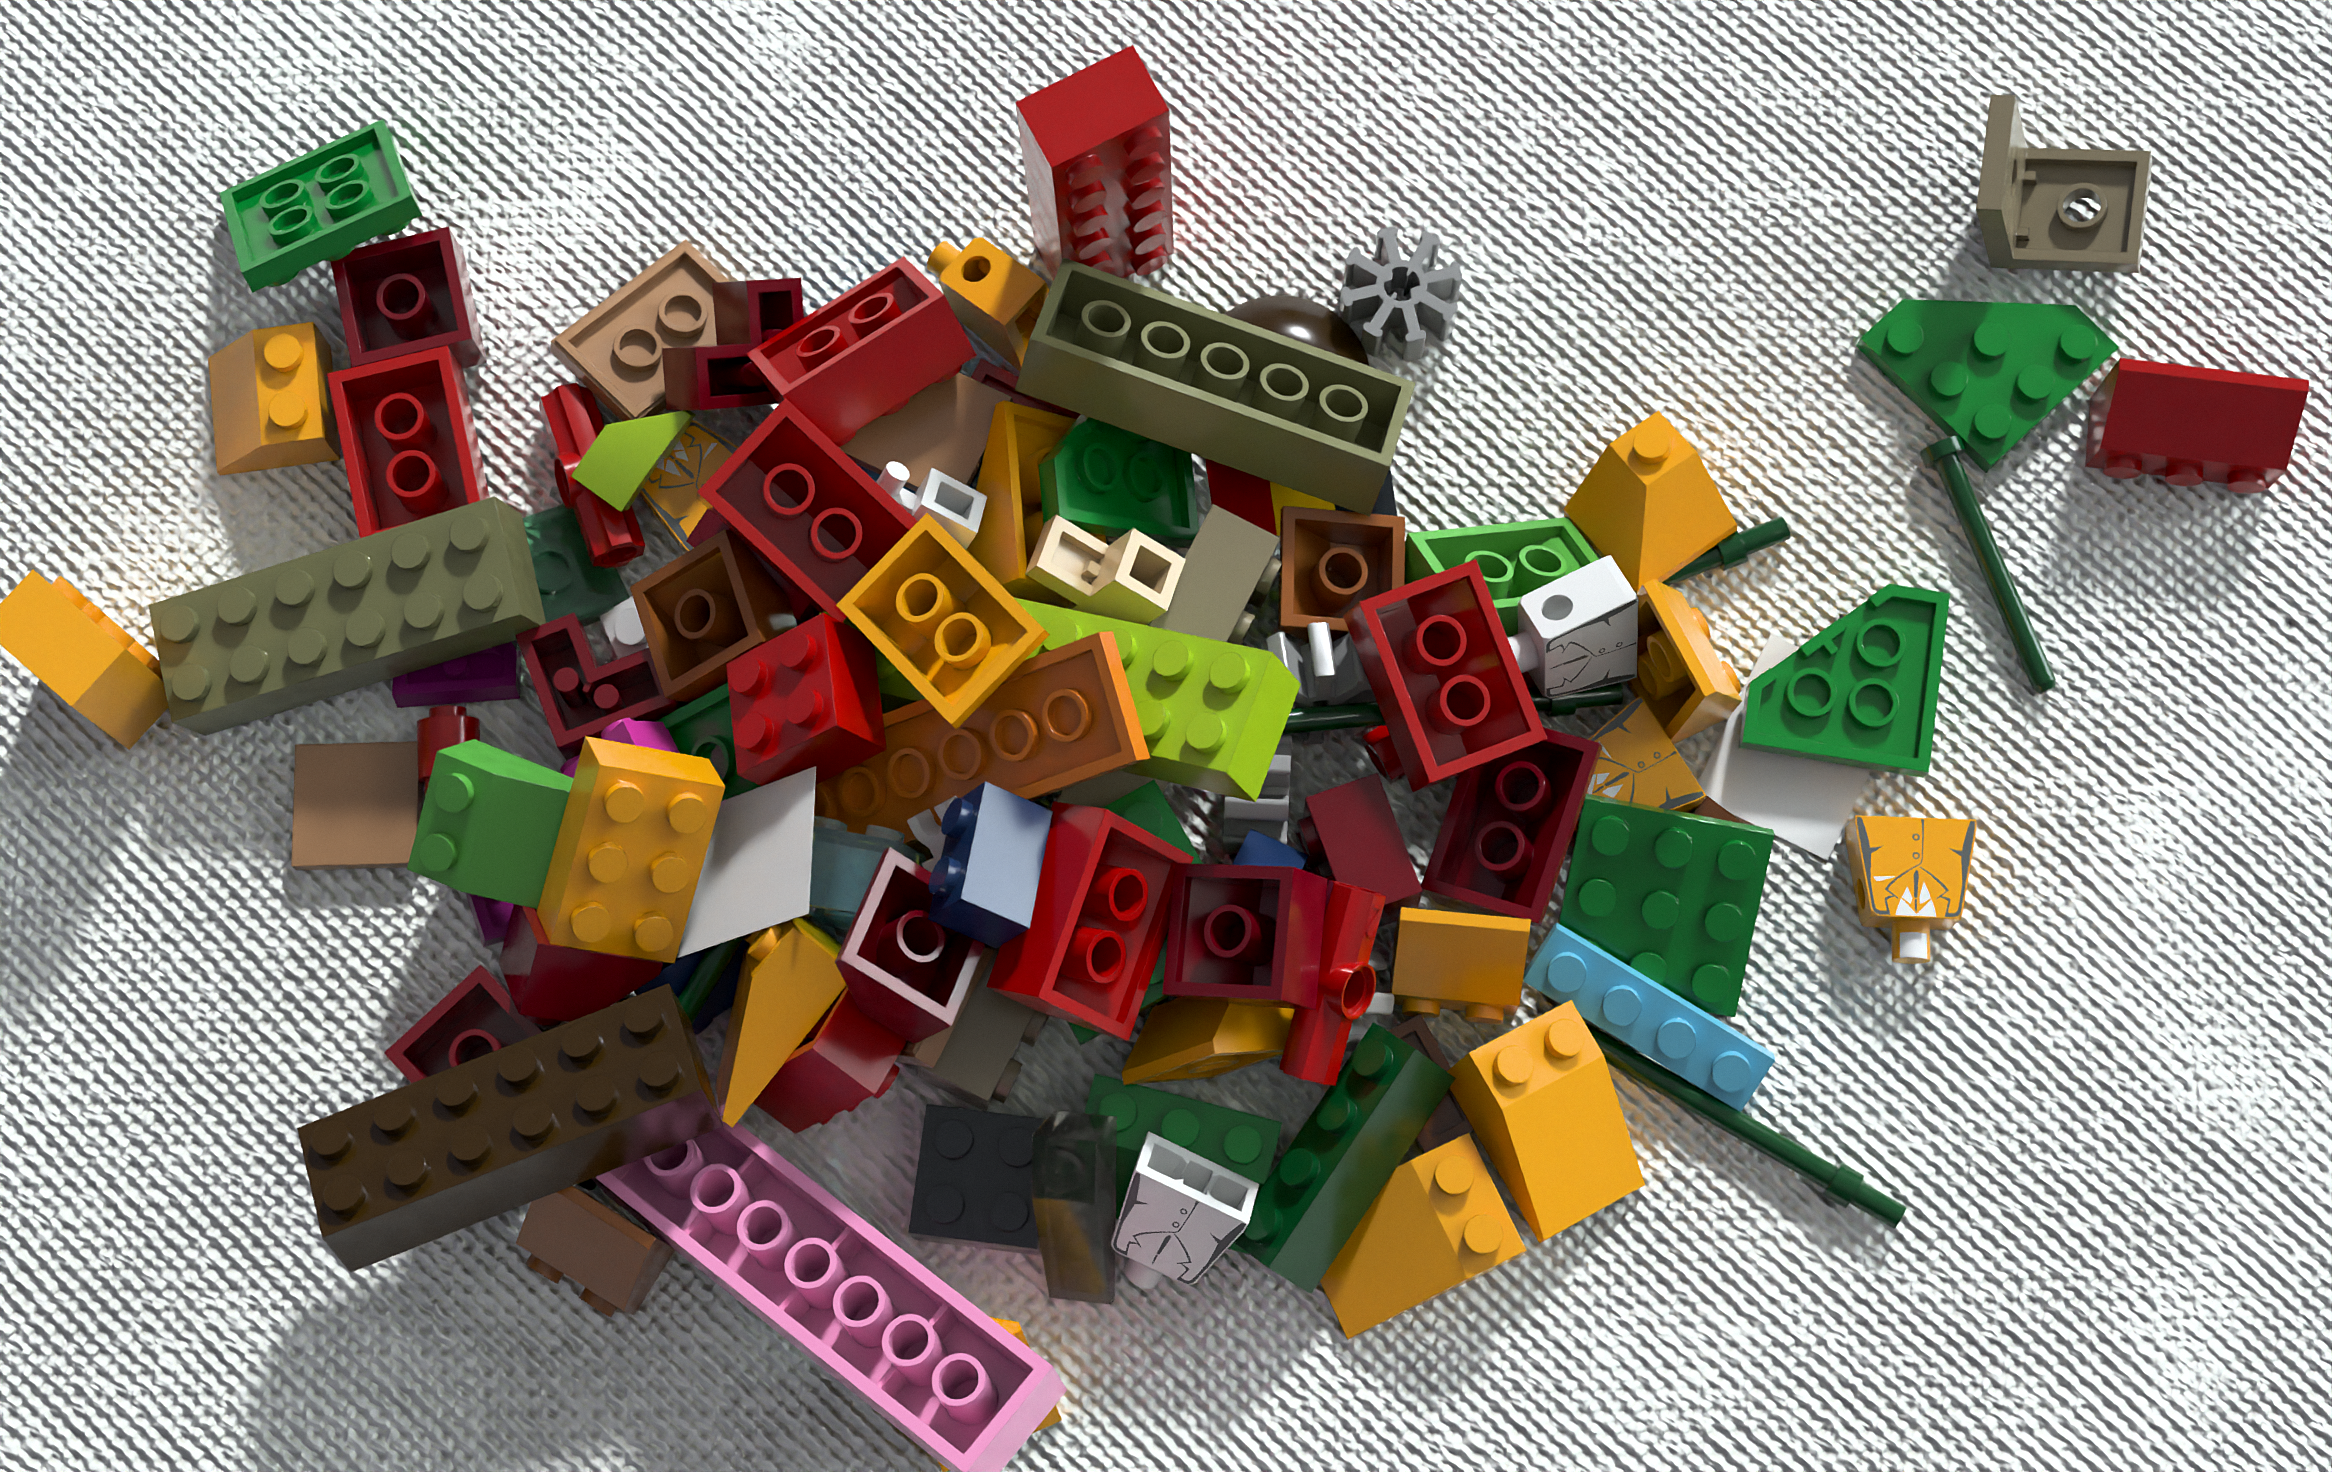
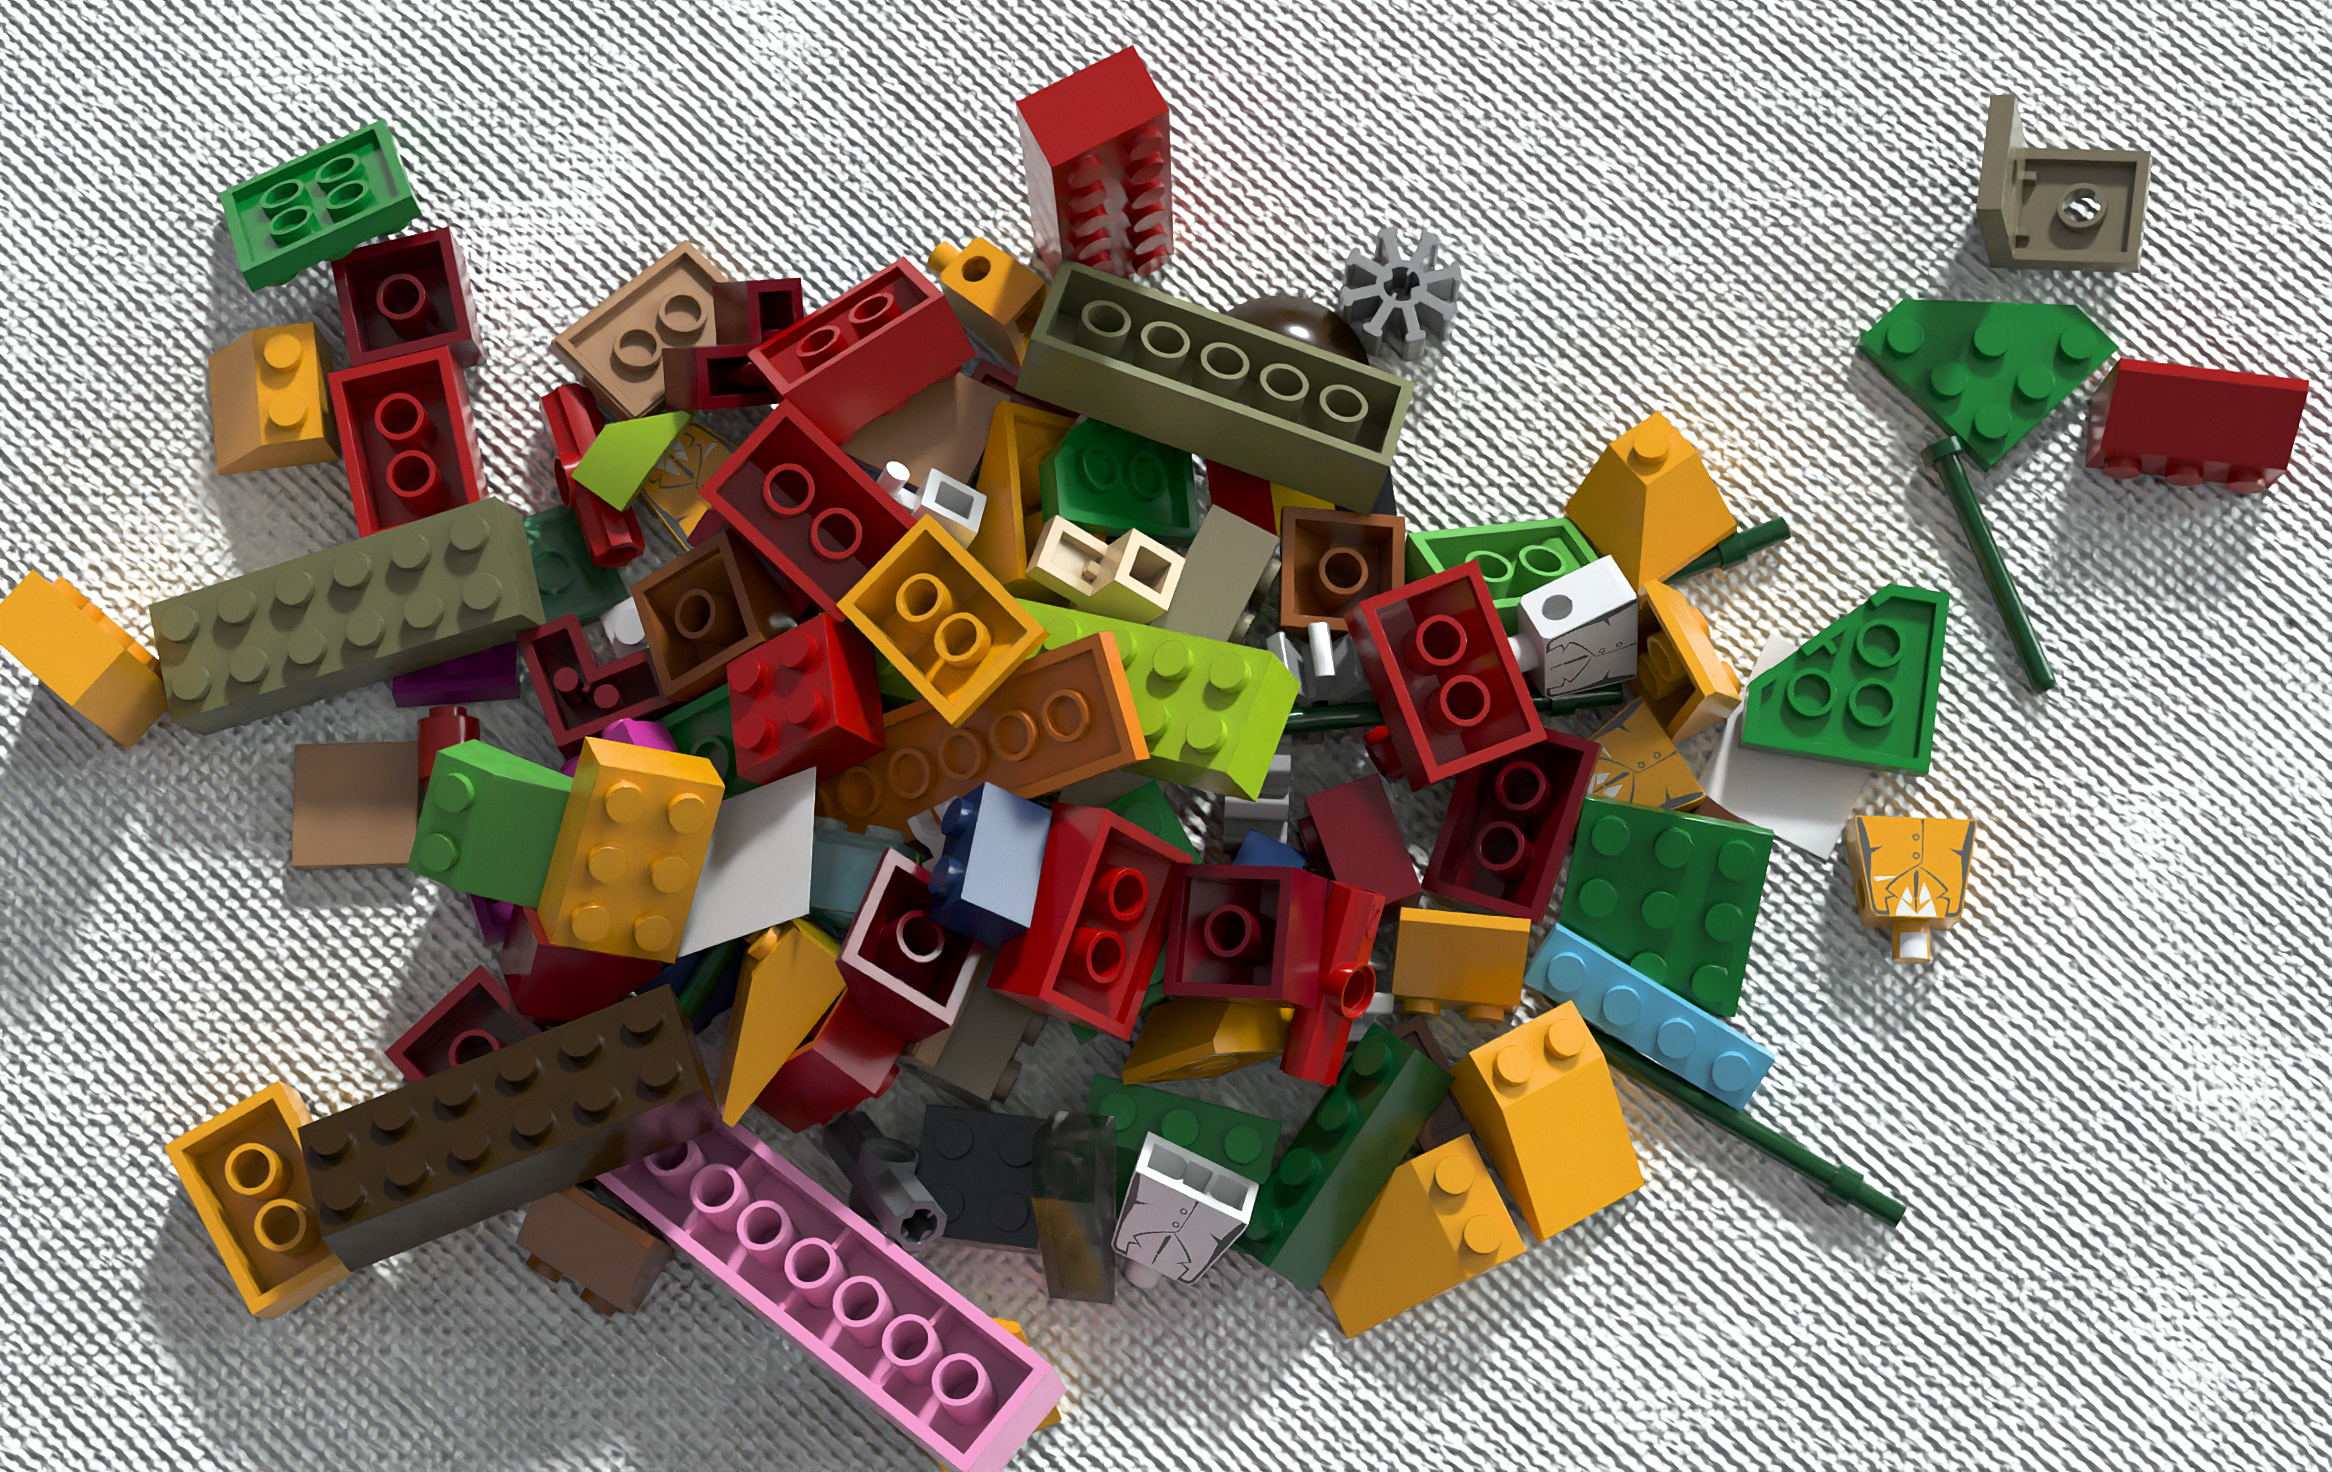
none -> light orange brick [164,1080,362,1321]
none -> dark grey piece [822,1111,947,1251]

